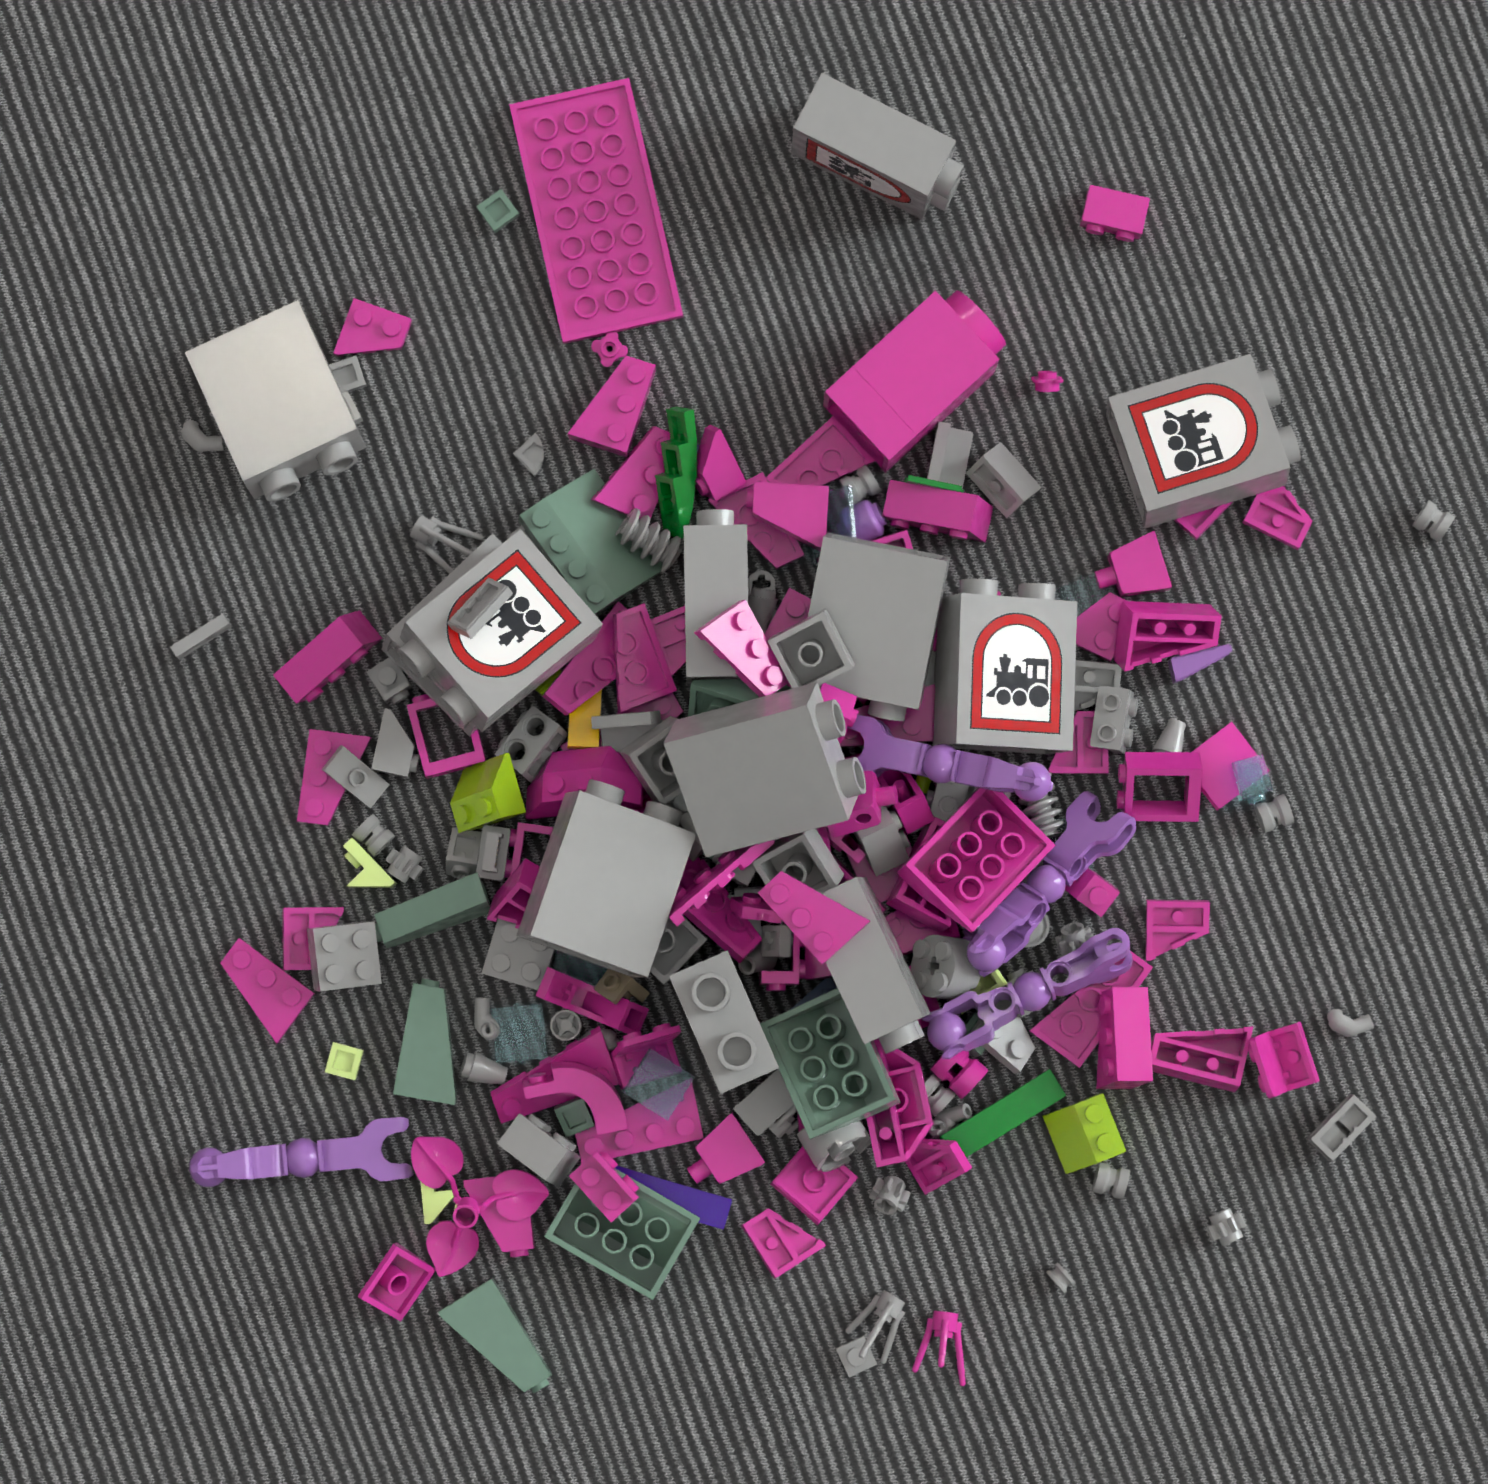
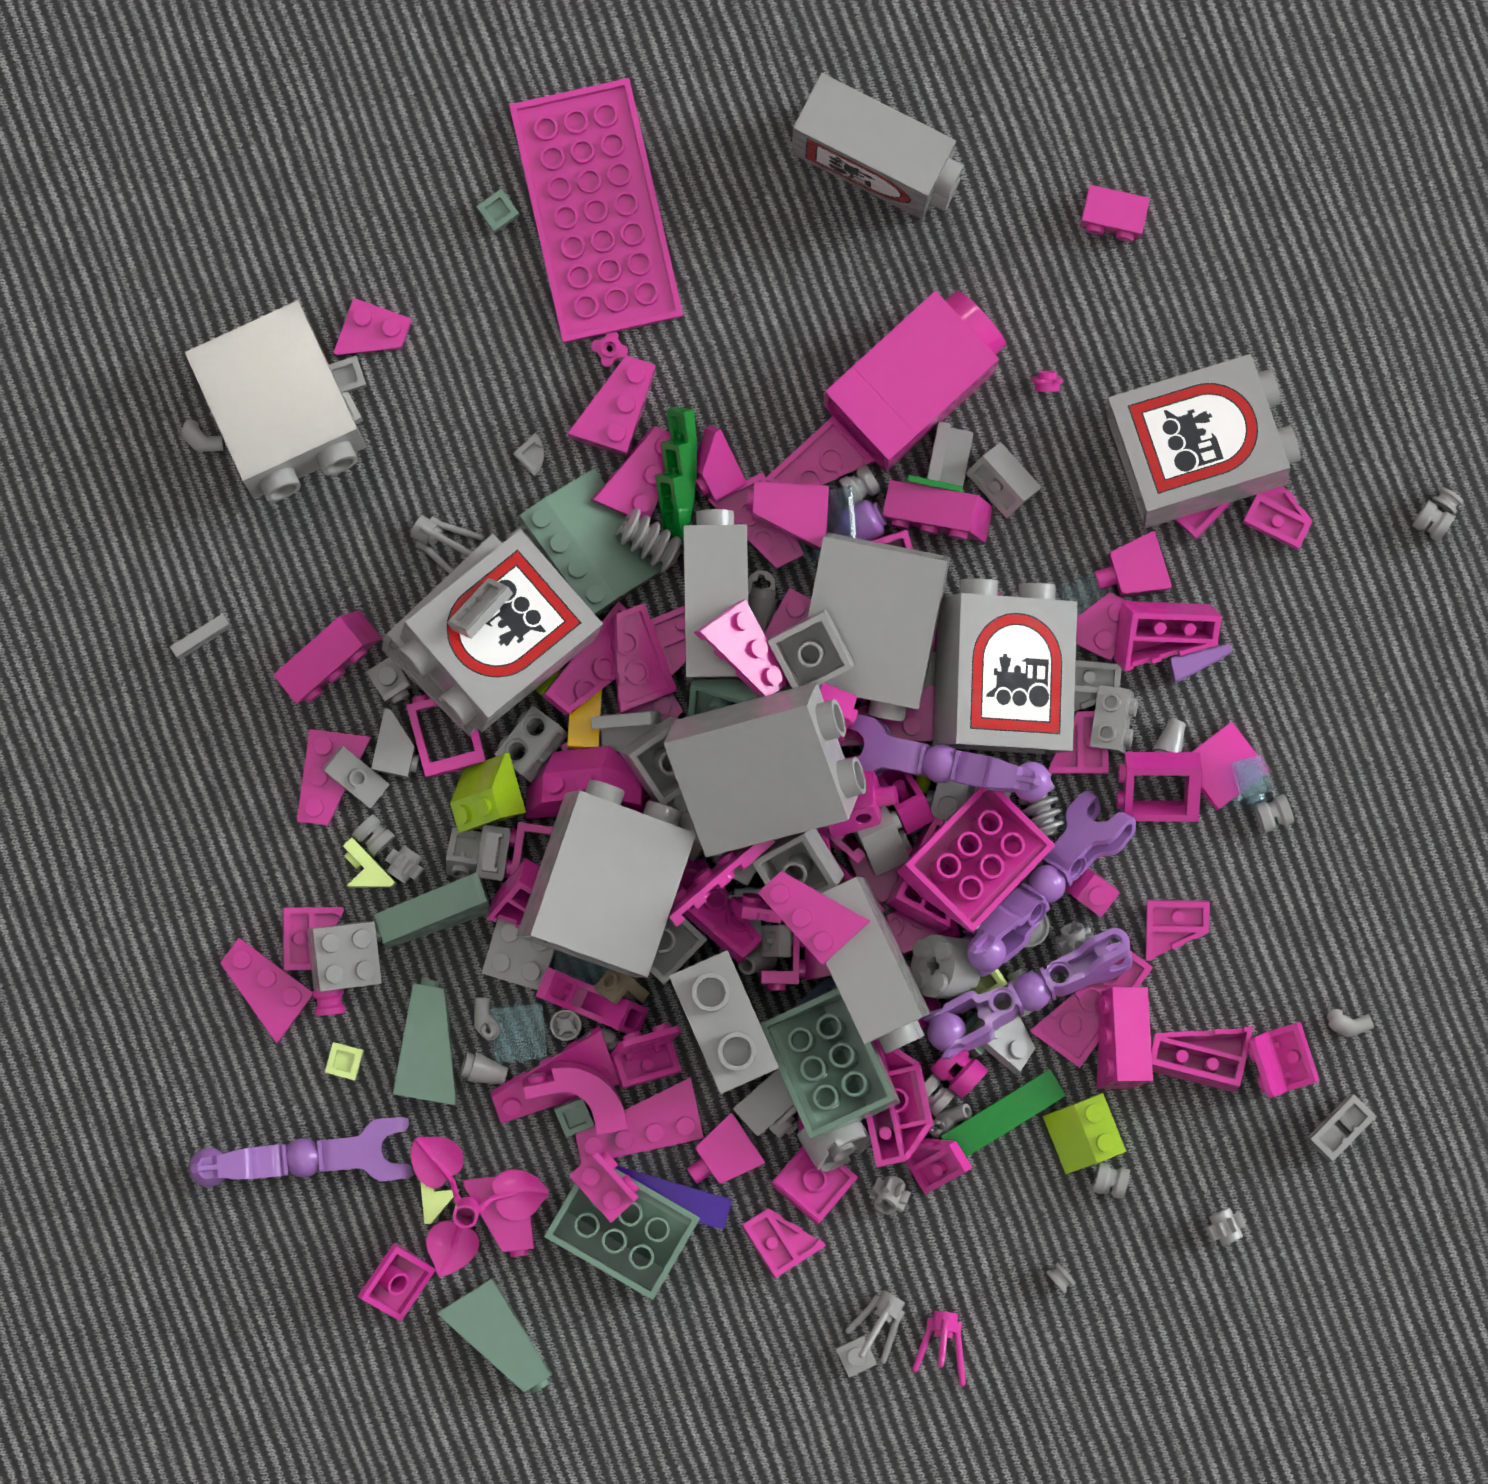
light grey brick [497,1113,581,1187] -> none
clear light blue piece [623,1048,694,1121] -> none
none -> dark pink wheel [312,989,346,1016]
none -> light grey bush [1432,486,1464,515]

